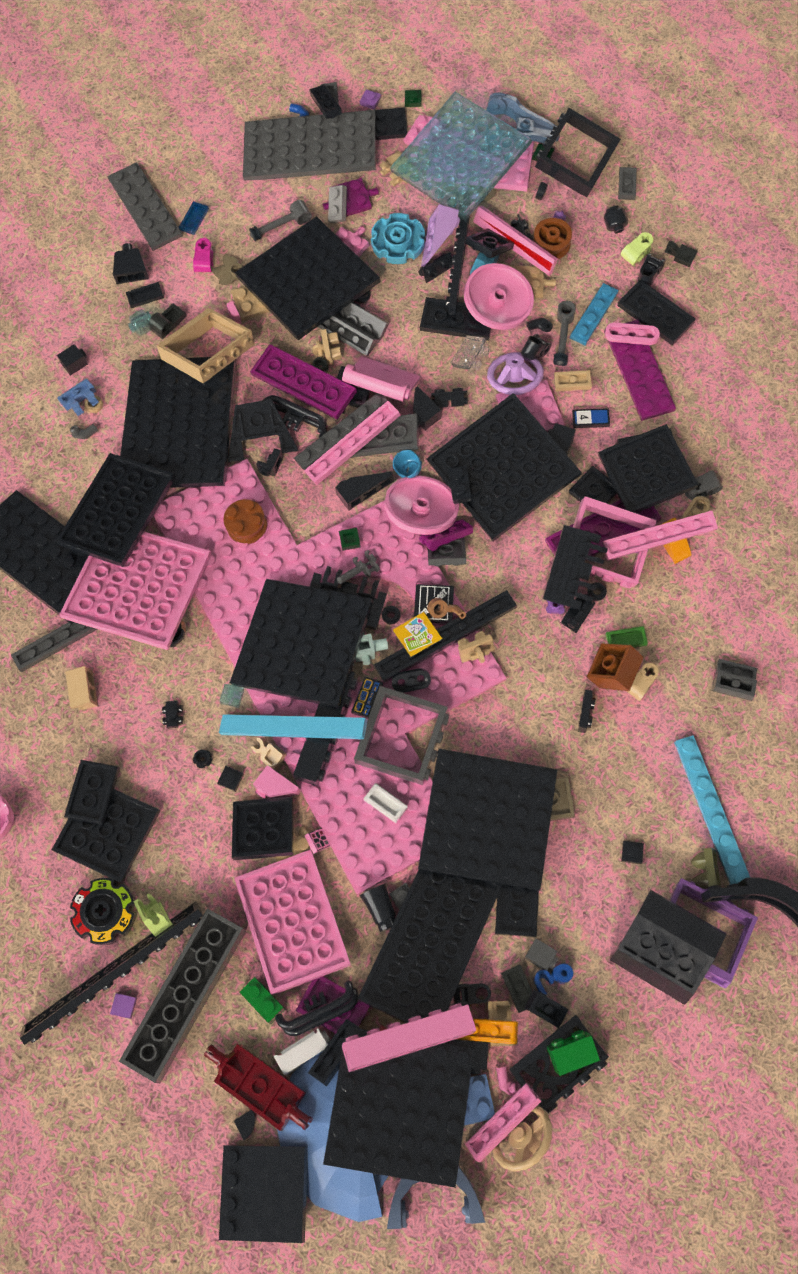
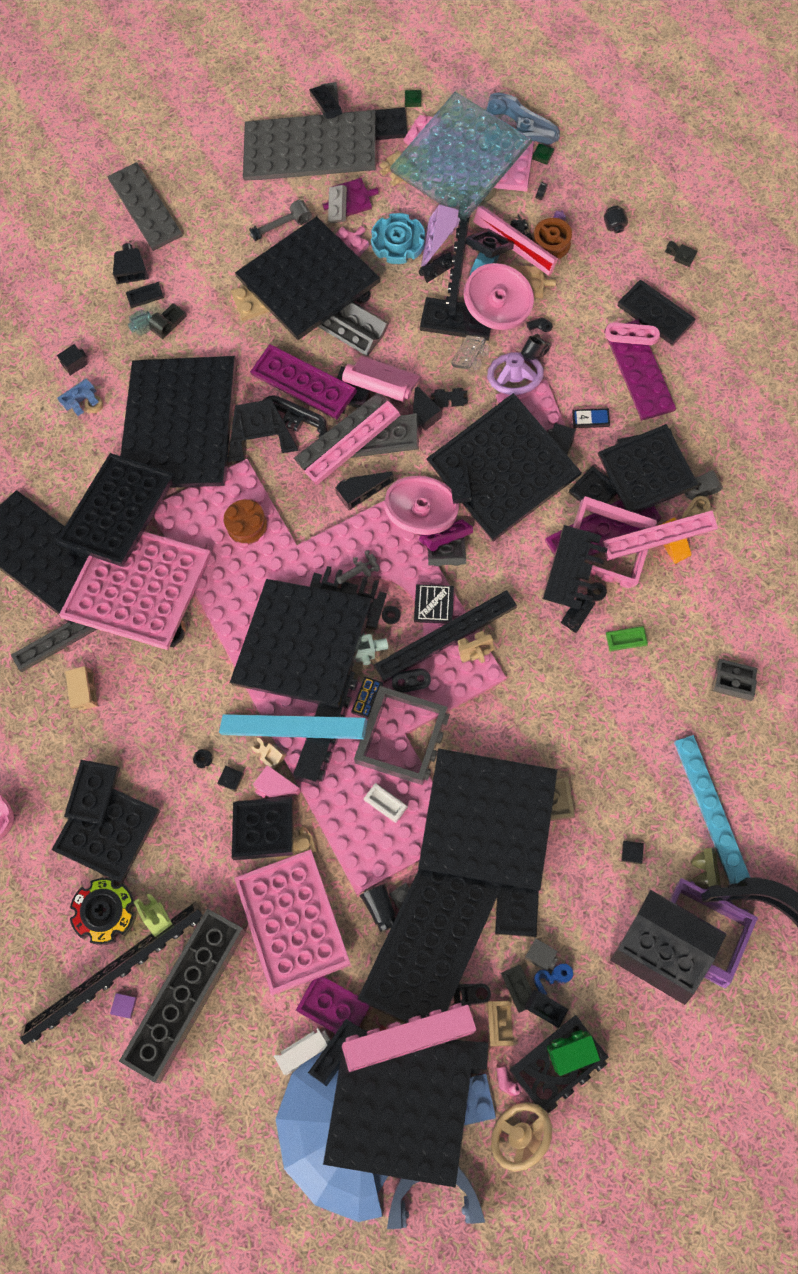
dark grey arm [70,424,98,440] -> none
tan window [157,308,255,383] -> none
black piece [162,701,183,729] -> none
clear blue tile [179,201,209,235] -> none
dark pink piece [193,238,214,272] -> none
dark red plate [204,1044,313,1131] -> none
dark tan plate [212,255,244,285] -> none
clear light blue plate [219,684,244,708] -> none
black plate [219,1145,308,1243] -> none
bright pink tile [226,302,242,324] -> none
black tile [234,1110,256,1140] -> none
green brick [239,977,286,1024] -> none
black bracket [256,448,283,476] -> none
black piece [275,980,359,1036] -> none
blue arm [289,103,309,117] -> none
bright pink tile [305,828,330,854] -> none
tan hips [312,329,342,366] -> none
pearl dark grey plate [312,357,329,372] -> none
dark green plate [339,528,361,551] -> none
medium lavender plate [359,89,381,110] -> none
dark azure hair [392,450,422,478] -> none
sticker [392,612,442,657] -> none
medium nougat plate [427,598,466,619] -> none
light orange tile [455,1019,518,1044] -> none
bright pink tile [465,1083,541,1163] -> none
black window [535,108,621,197] -> none
medium lavender plate [546,601,565,614] -> none
dark grey piece [553,301,576,366] -> none
tan plate [554,370,592,392] -> none
dark azure plate [570,283,619,346] -> none
black plate [578,690,596,733] -> none
dark orange brick [587,643,644,691] -> none
dark grey plate [618,167,637,200] -> none
yellowish green piece [621,232,653,266] -> none
tan piece [626,663,659,701] -> none
black piece [638,253,666,286] -> none

